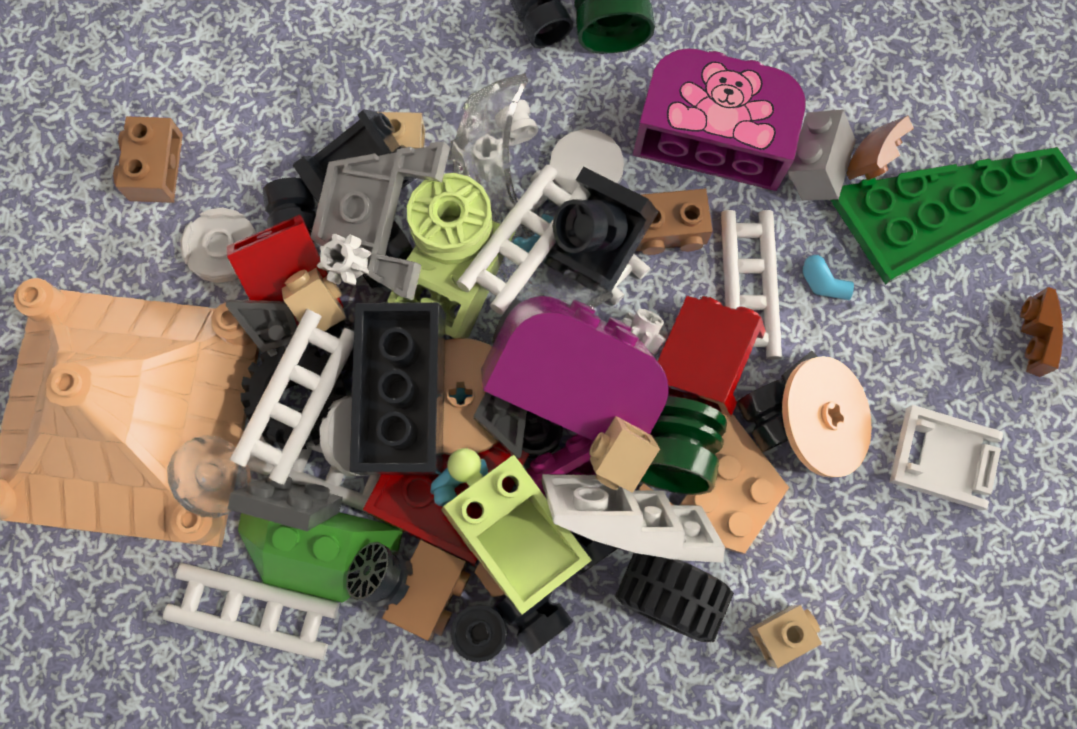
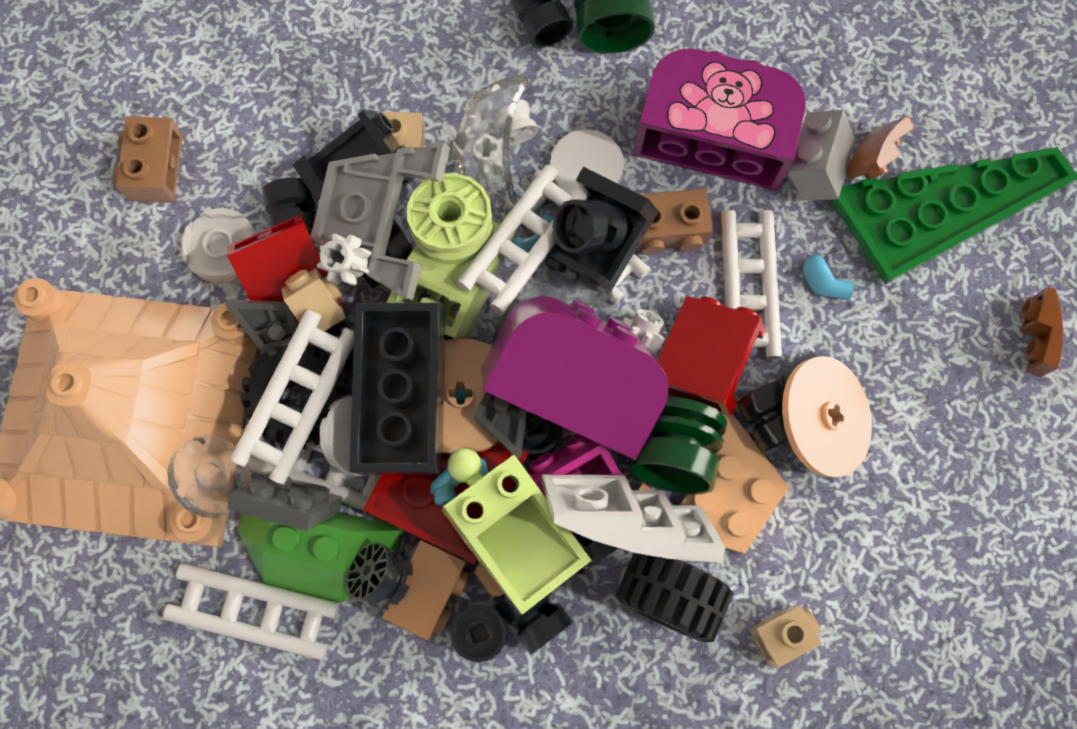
tan brick [589,416,660,493] -> none
white container [889,405,1003,510] -> none

